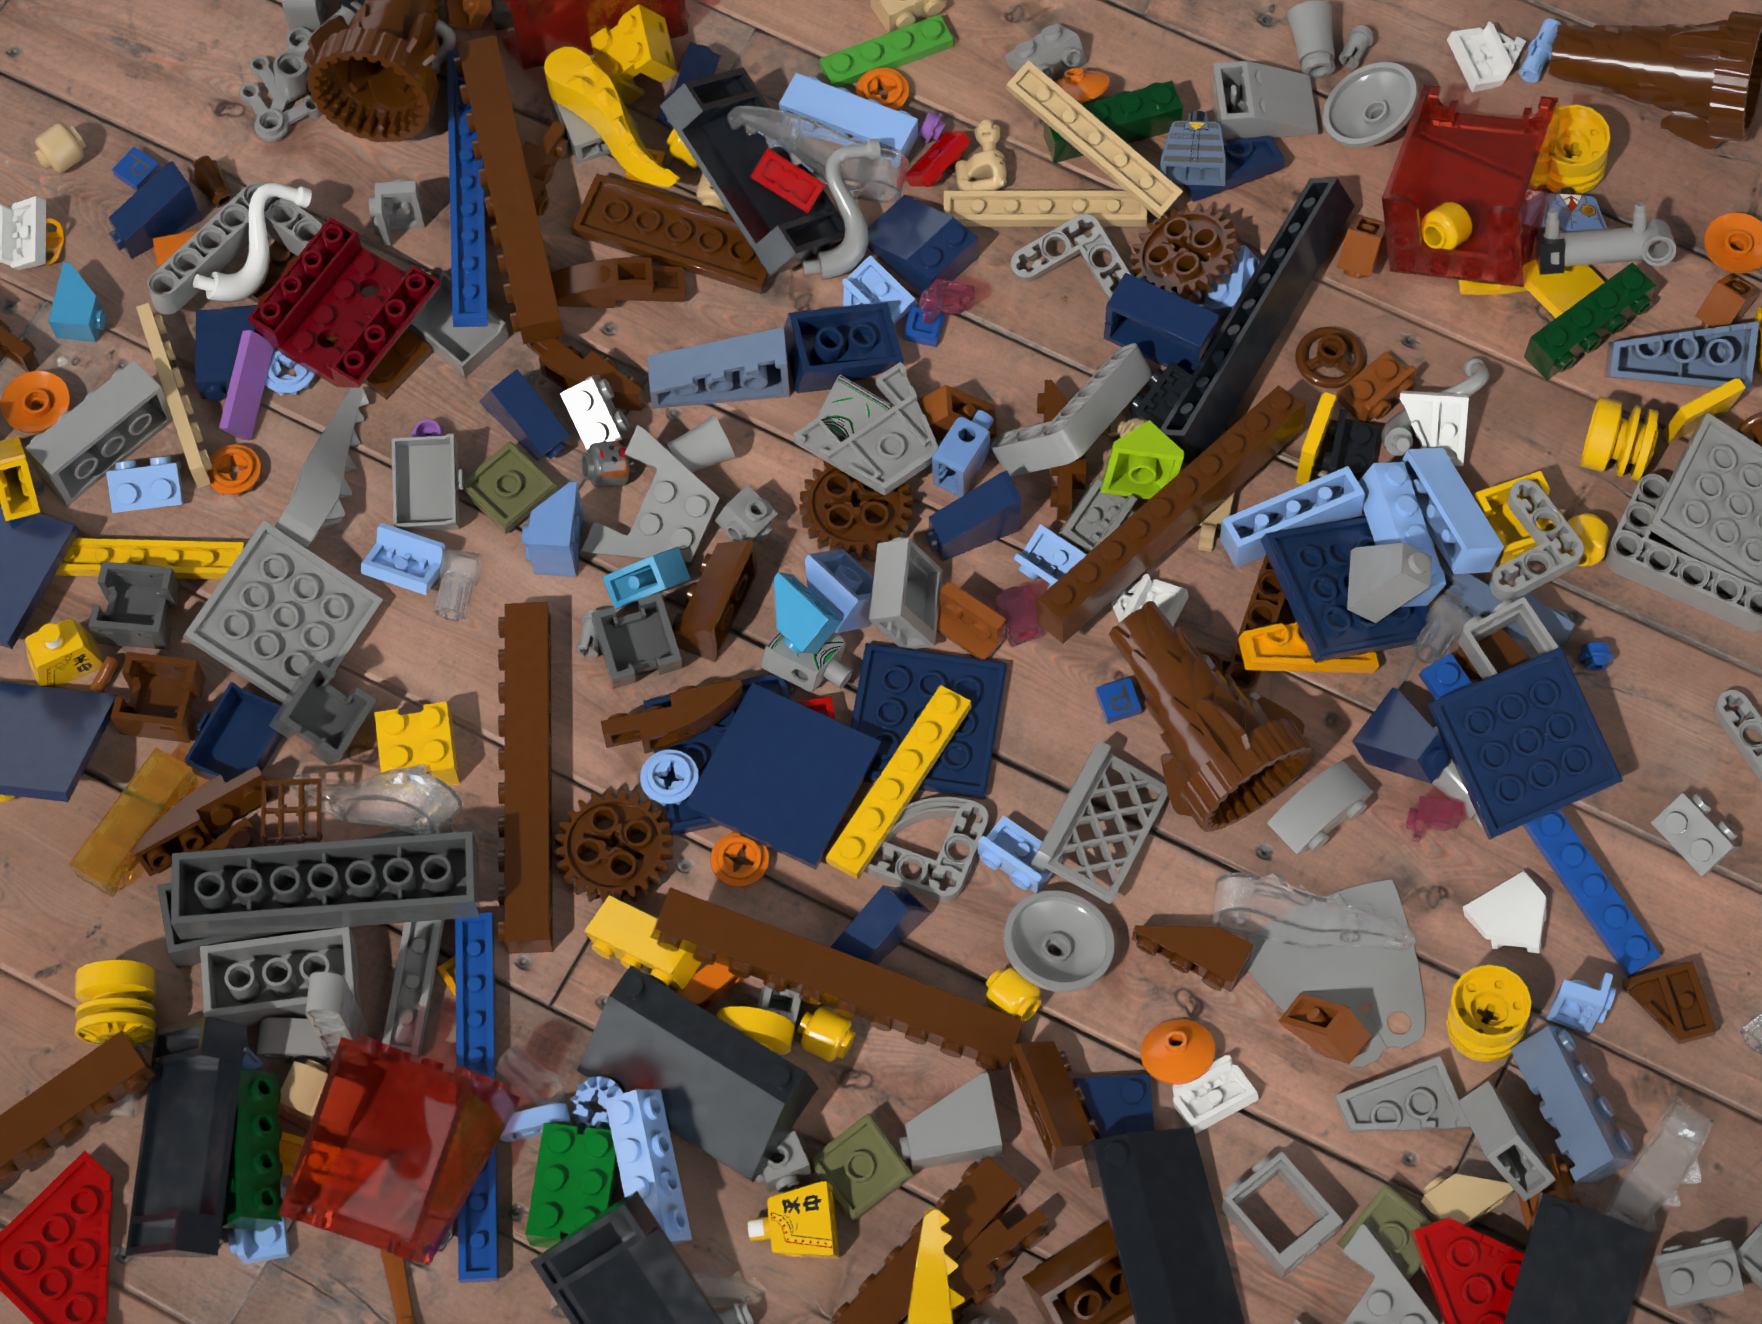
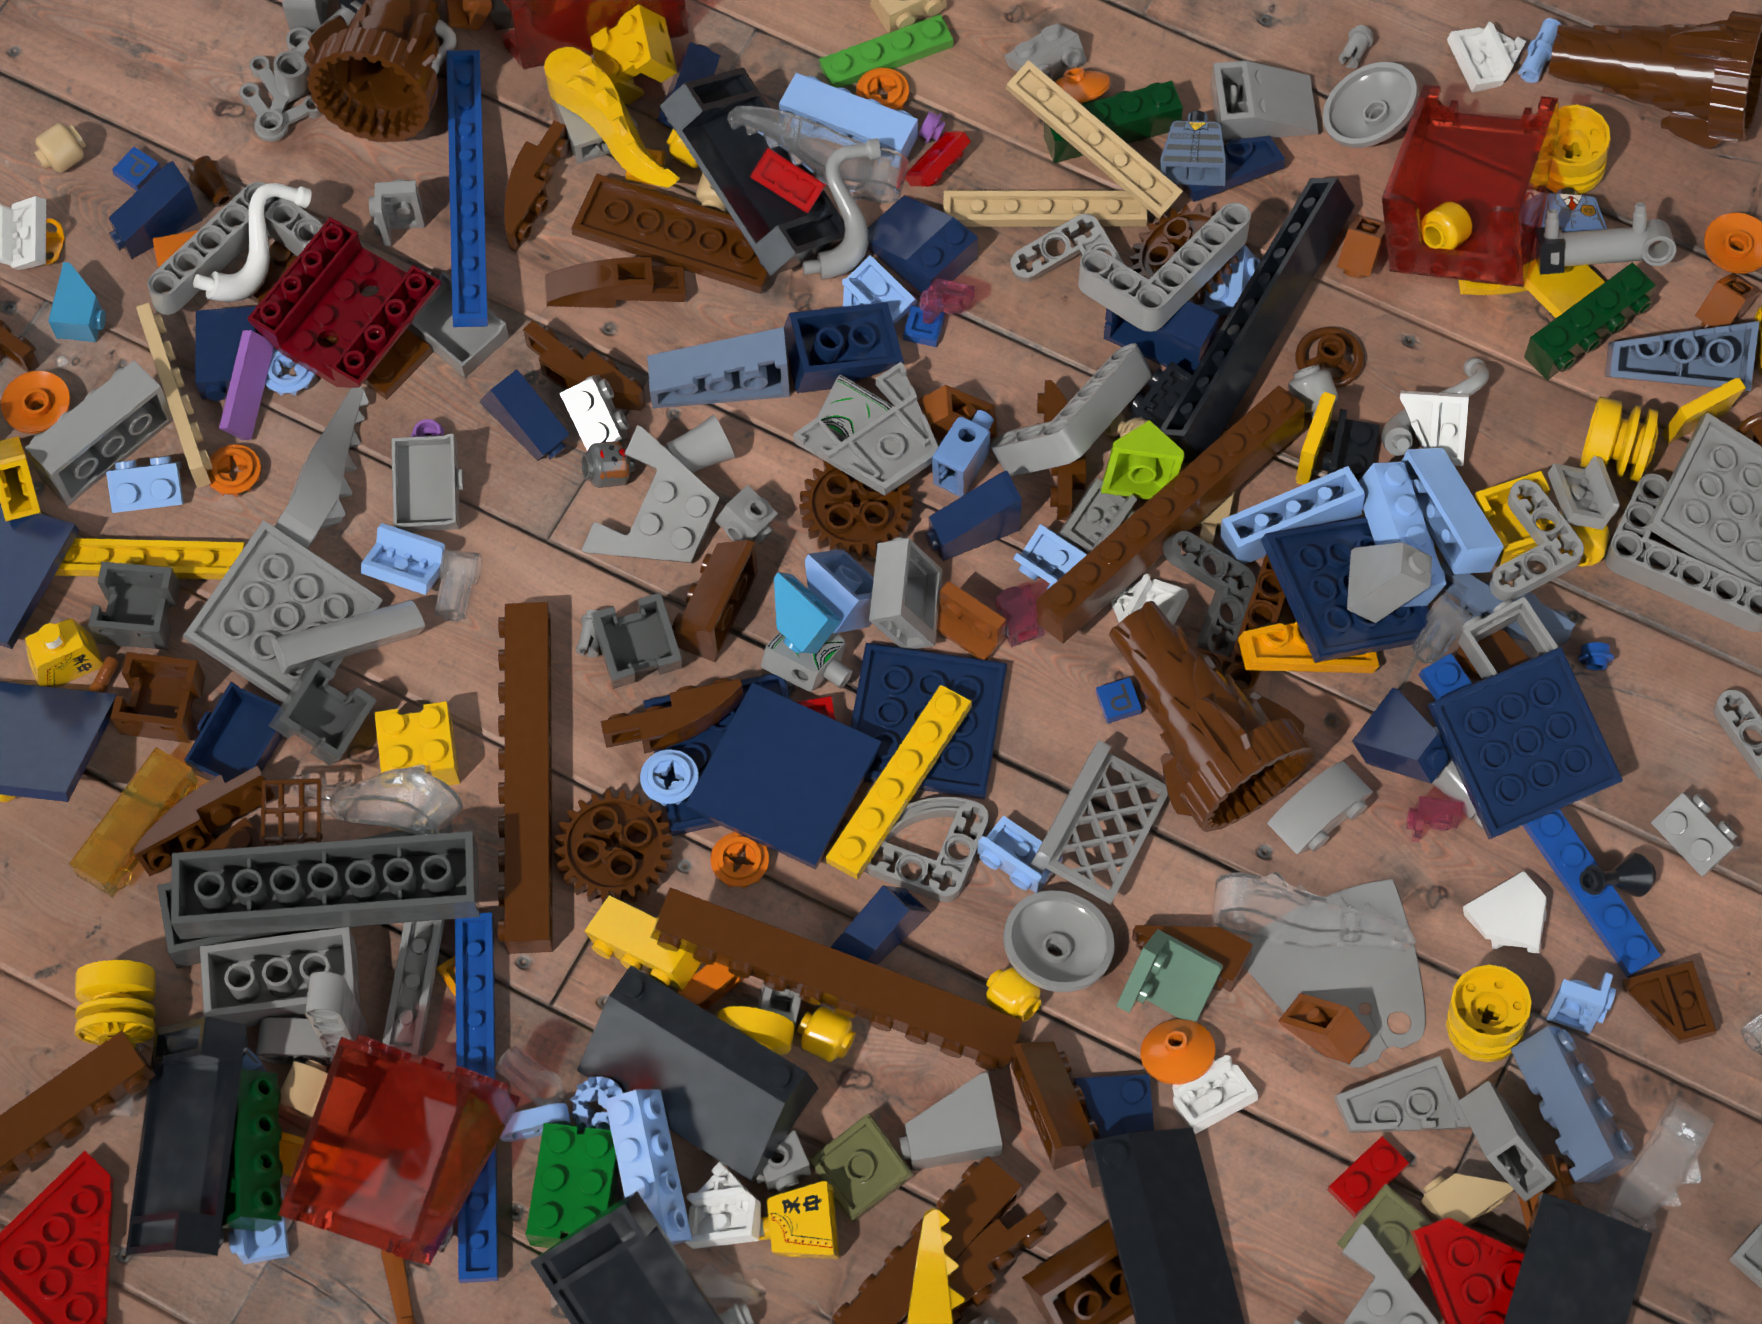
reddish brown brick [453,35,564,344] -> none
olive plate [460,441,558,534] -> none
medium blue slope [522,482,584,577] -> none
dark azure slope [602,547,691,610] -> none
tan piece [955,120,1007,191] -> none
light grey window [1221,1151,1344,1279] -> none
light grey plant [1286,0,1335,79] -> none
dark orange bracket [1336,351,1418,423] -> none
light grey bracket [1653,1237,1746,1309] -> none
none -> light grey brick [271,600,425,675]
none -> white slope [685,1162,761,1249]
none -> light grey beam [1078,202,1251,332]
none -> sand green bracket [1116,929,1223,1022]
none -> dark grey beam [1163,531,1256,656]
none -> light grey head [1288,364,1338,419]
none -> red plate [1327,1136,1409,1218]
none -> light grey bracket [1547,456,1619,530]
none -> black piece [1579,853,1656,897]

